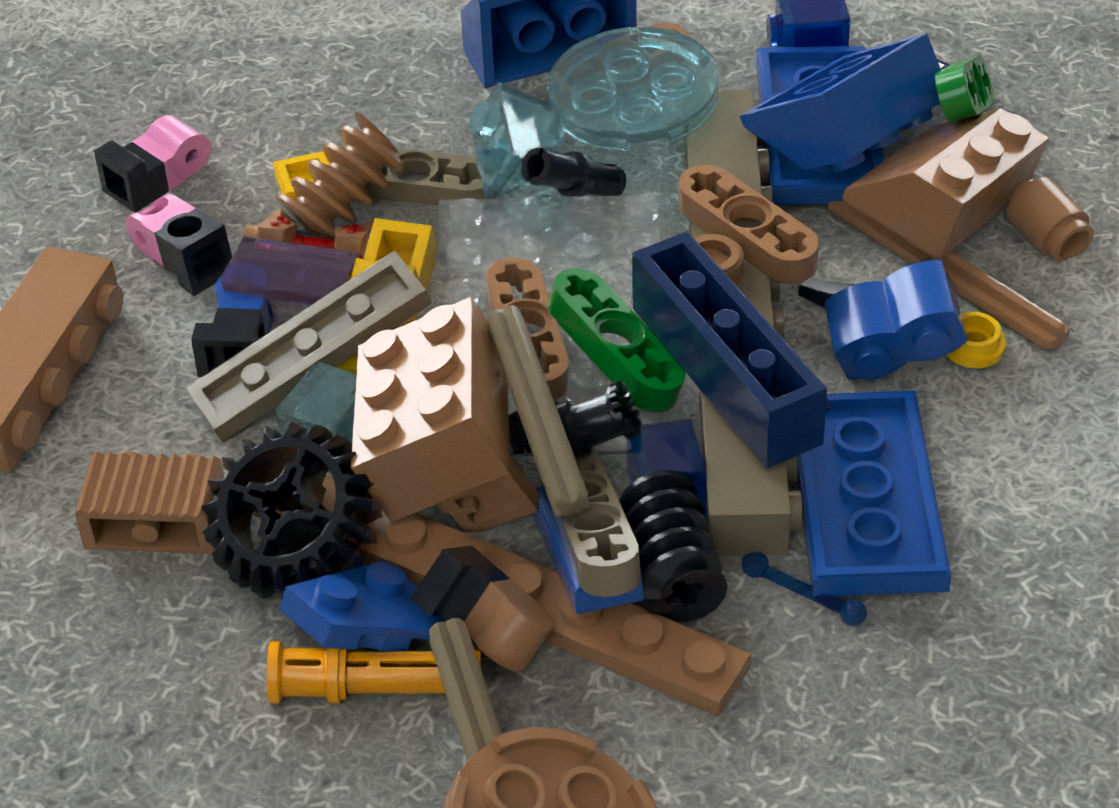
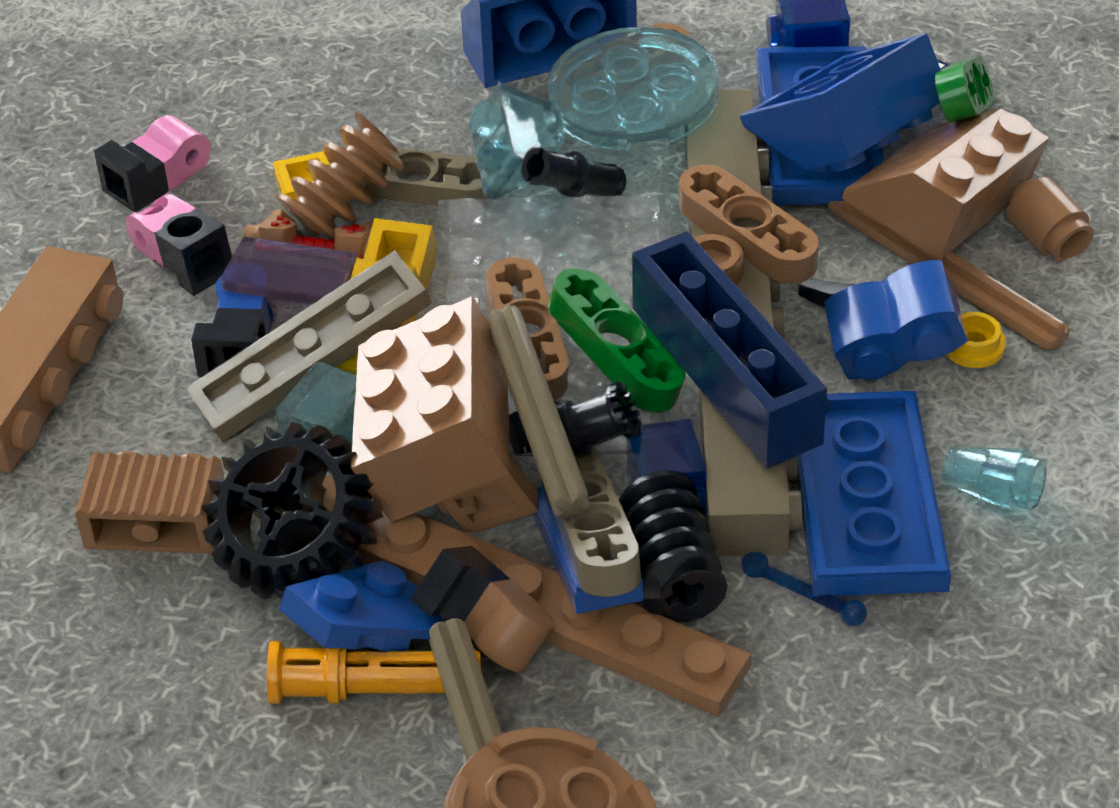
none -> clear light blue cone [943,445,1047,513]

